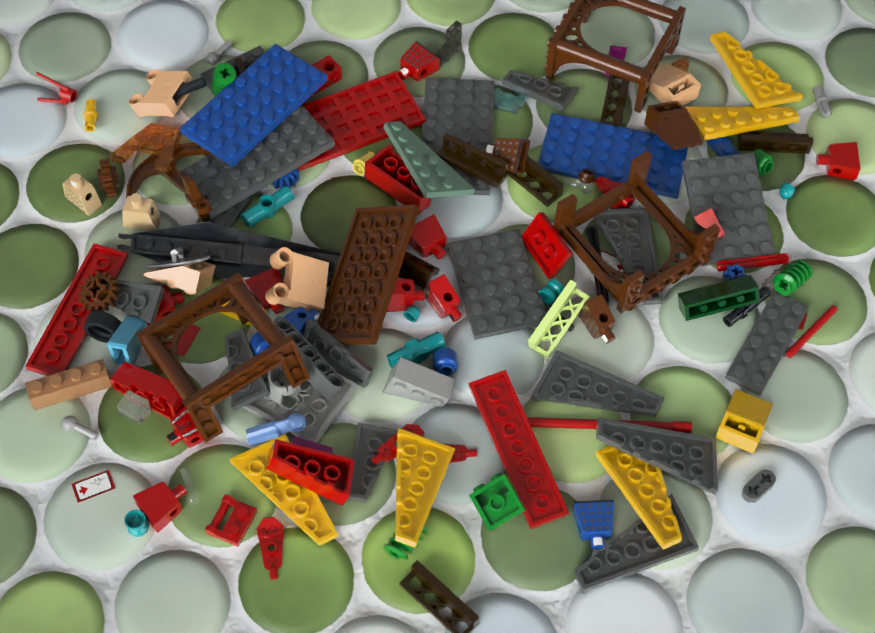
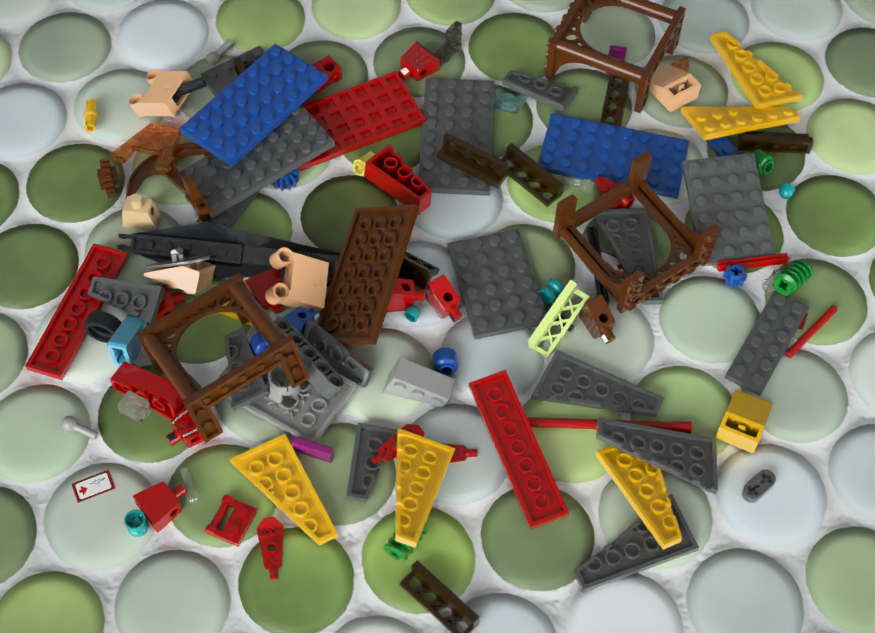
medium nougat brick [25,359,112,410] -> none
red plant [36,72,77,105] -> none
tan torso [62,173,102,217] -> none
reddish brown gear [77,271,120,312] -> none
red sticker [168,325,201,357] -> none
green piece [210,63,236,96] -> none
teal piece [240,186,294,228] -> none
medium blue piece [246,413,306,445] -> none
red wedge [266,439,355,506] -> none
sand green wing [383,121,475,198] -> none
teal piece [387,331,446,369] -> none
red torso [408,214,446,259] -> none
green plate [469,473,526,531] -> none
reddish brown torso [486,138,531,174] -> none
red plate [521,212,573,279] -> none
blue torso [573,500,614,550] -> none
reddish brown plate [577,169,595,184] -> none
reddish brown slope [644,101,703,150] -> none
dark green brick [677,275,760,321] -> none
tile [695,208,724,237] -> none
black pin [723,287,771,327] -> none
light grey axle [812,85,832,118] -> none
red torso [816,142,861,180] -> none

